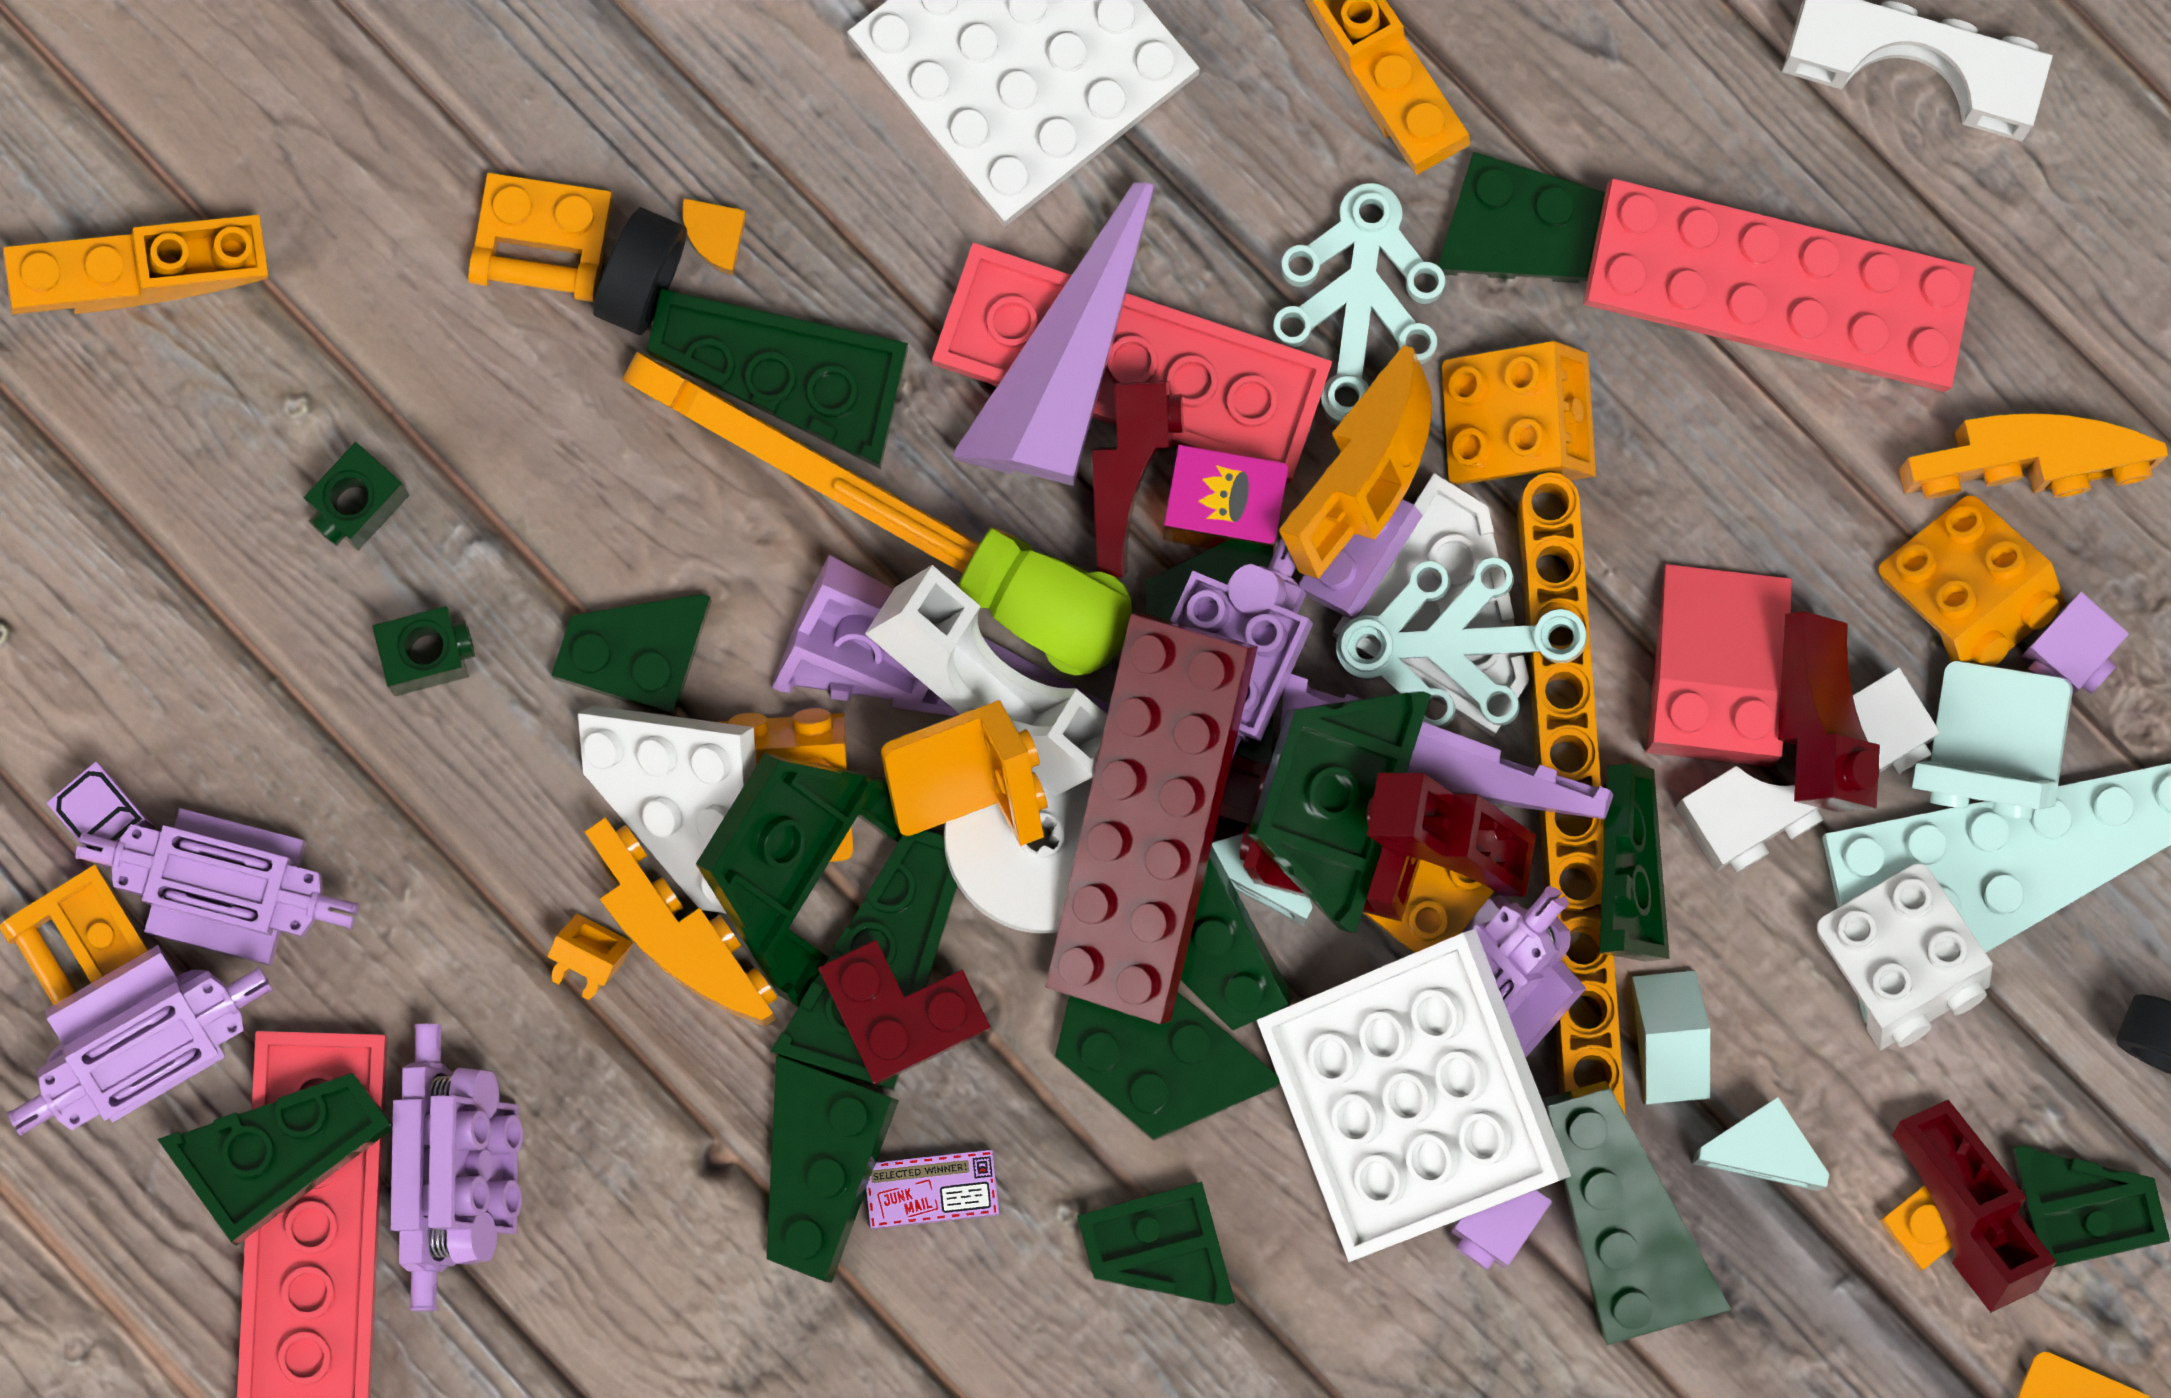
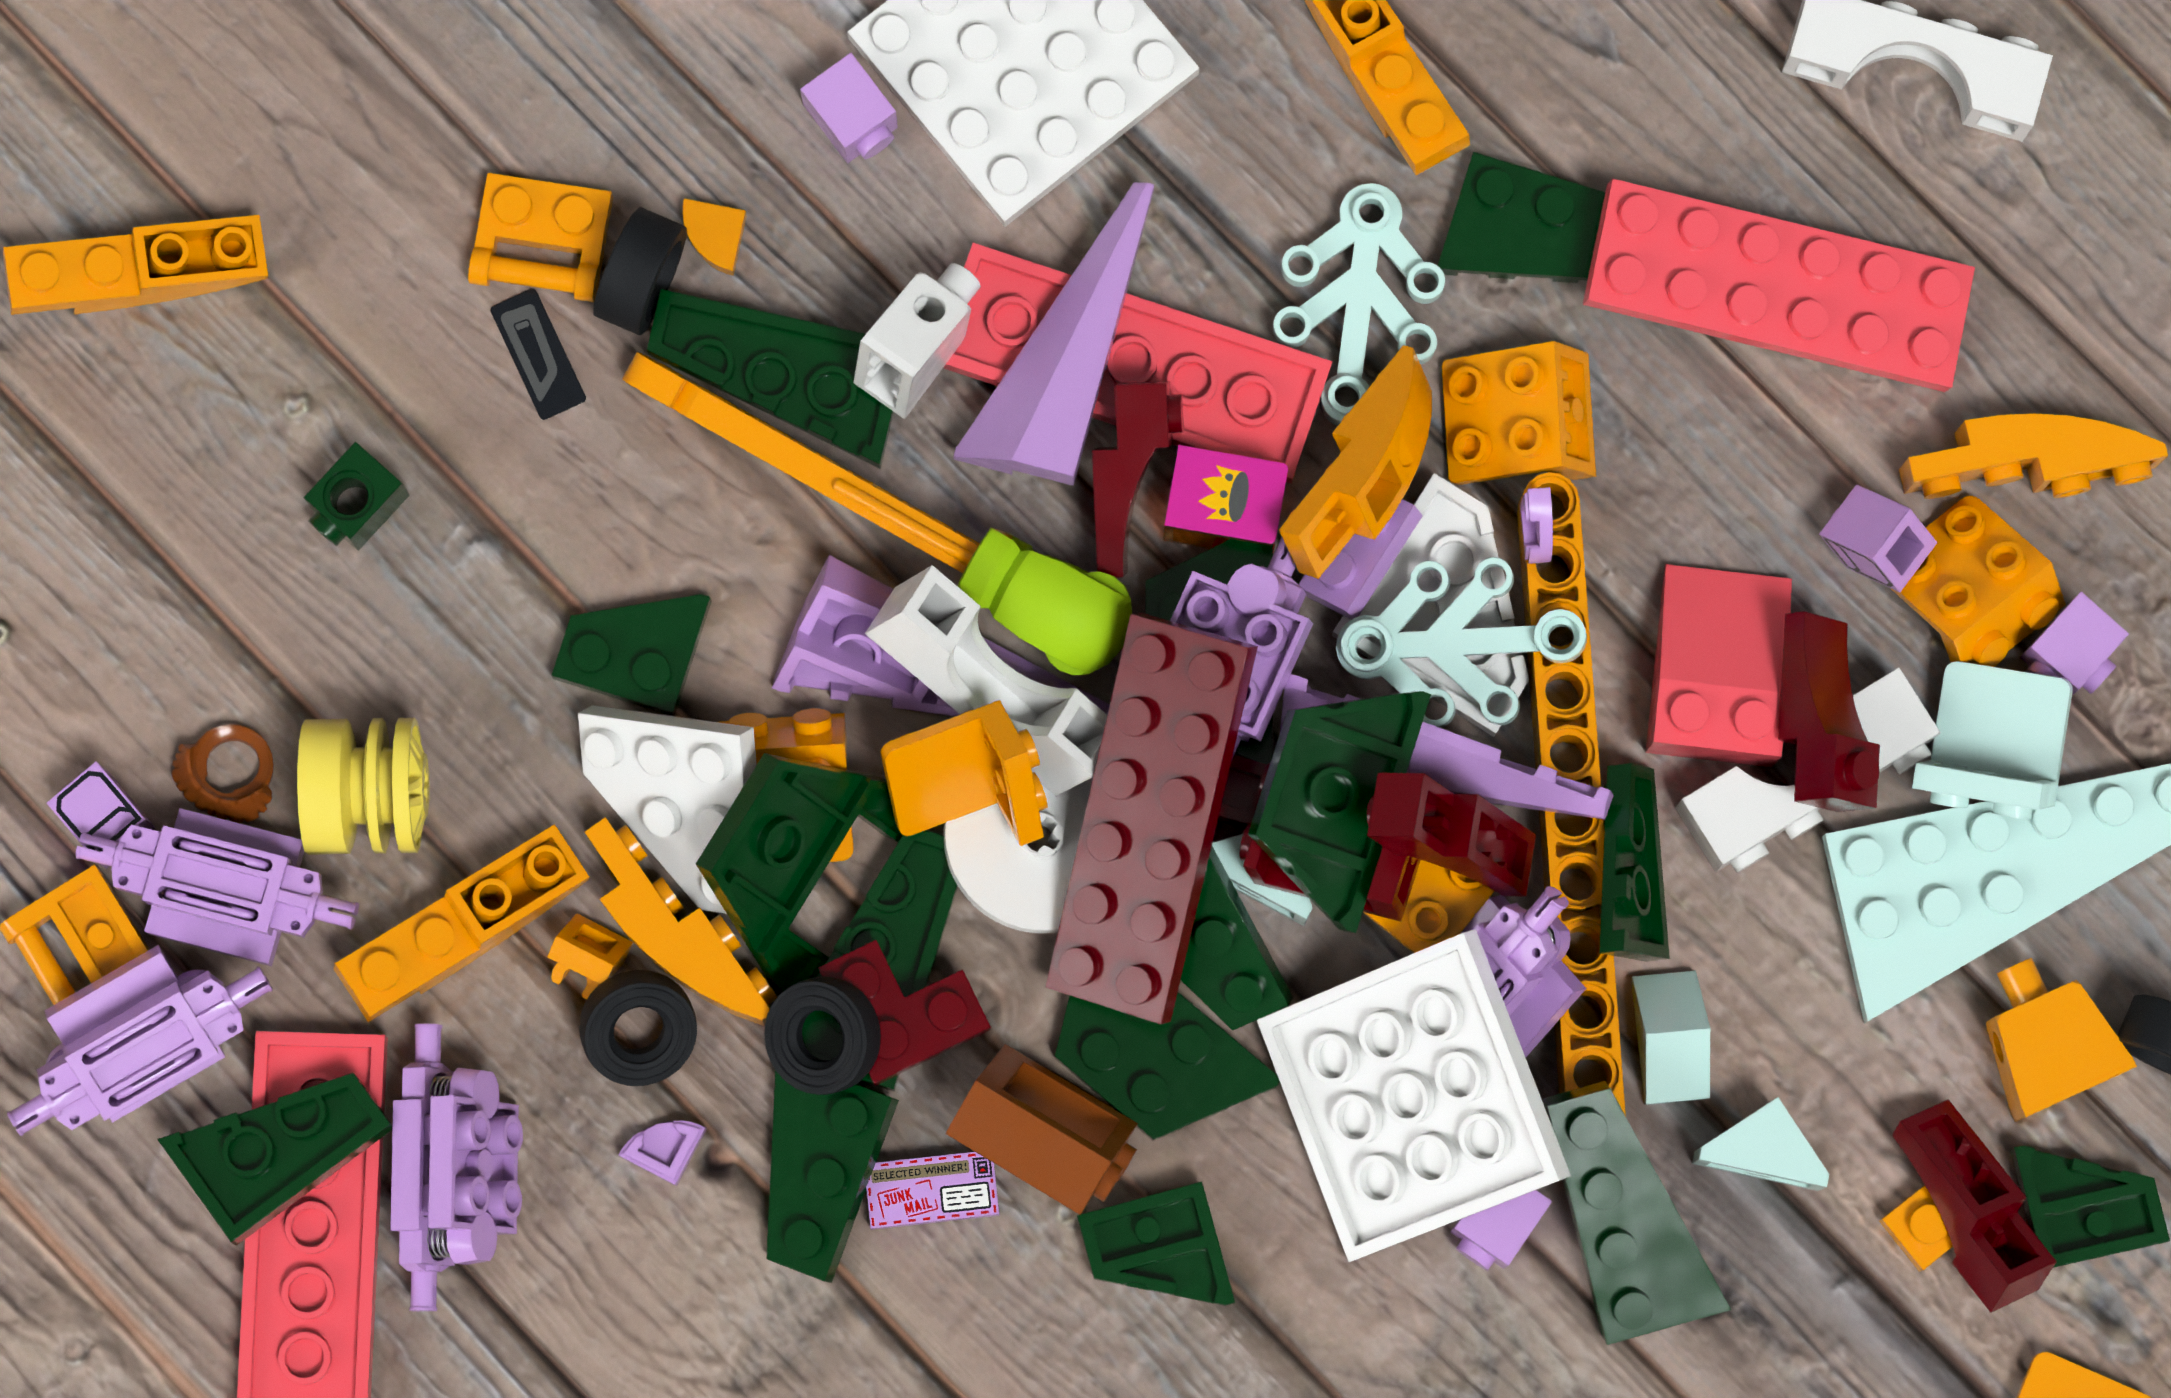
dark green brick [372,606,475,696] -> none
white bracket [1817,864,1993,1051] -> none
none -> dark orange piece [172,724,274,823]
none -> light yellow wheel [297,718,430,855]
none -> light orange slope [333,824,590,1022]
none -> black sticker [490,289,586,420]
none -> black tyre [579,970,697,1086]
none -> lavender tile [618,1120,707,1186]
none -> black tyre [764,976,881,1095]
none -> lavender brick [800,53,898,164]
none -> white torso [853,263,981,419]
none -> dark orange window [945,1044,1138,1215]
none -> lavender tile [1520,487,1553,564]
none -> lavender brick [1819,484,1937,592]
none -> light orange torso [1986,958,2137,1122]

